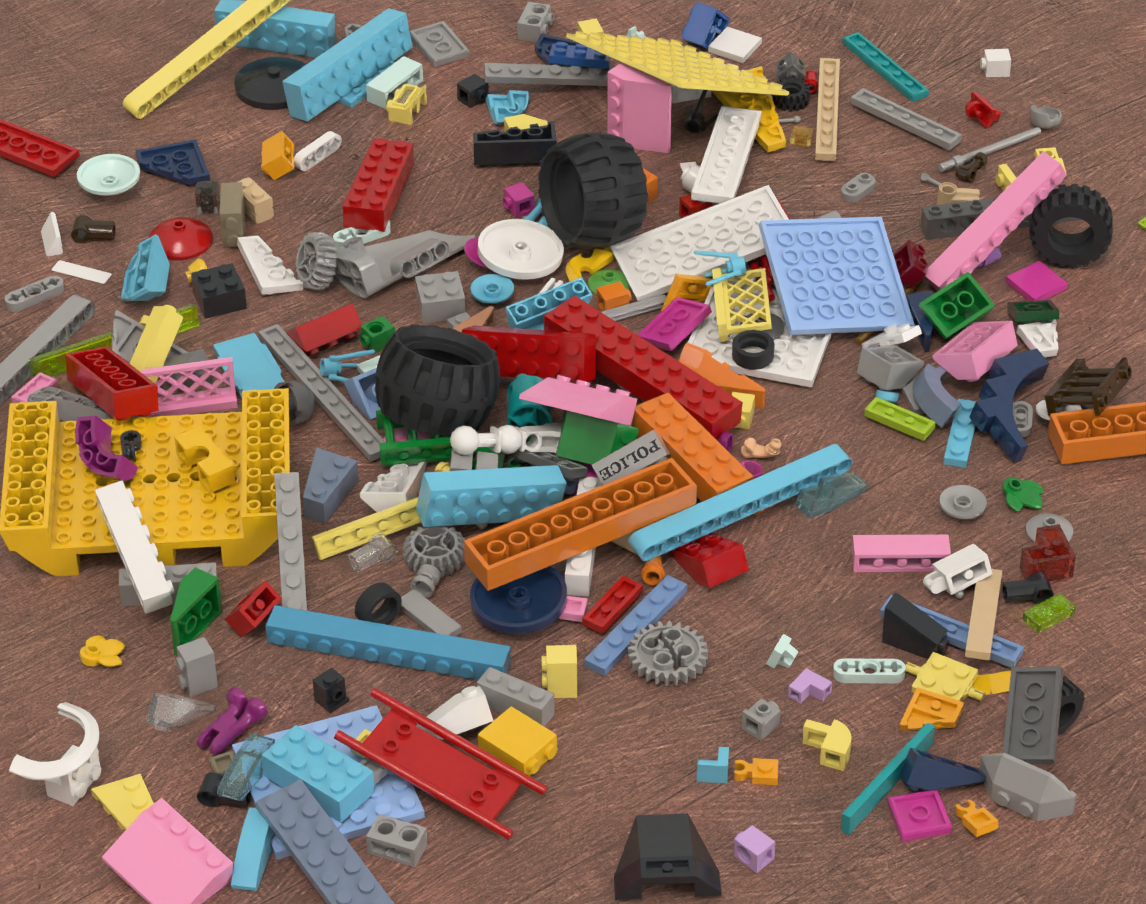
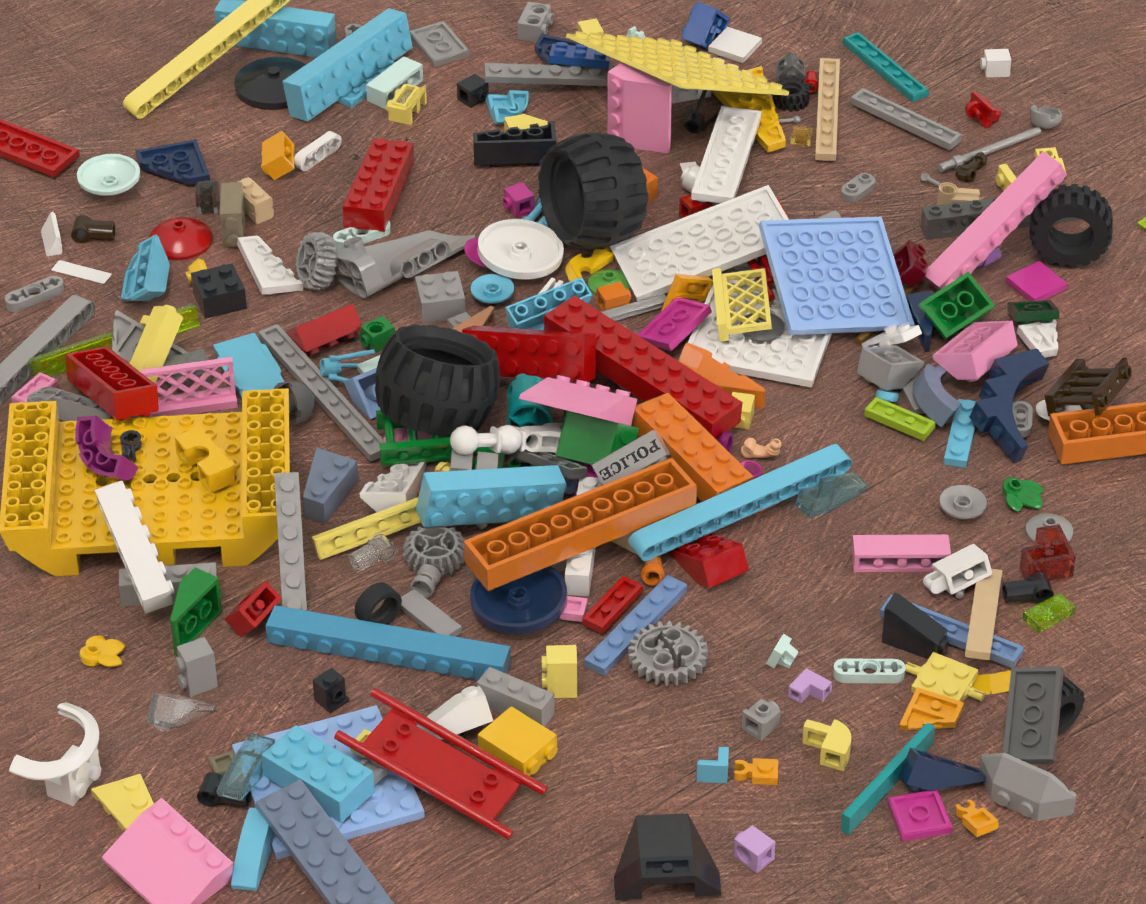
magenta piece [196,687,268,756] -> none
light grey brick [366,814,428,867] -> none
medium azure plant [693,250,746,286] -> none
black tyre [732,330,775,370] -> none

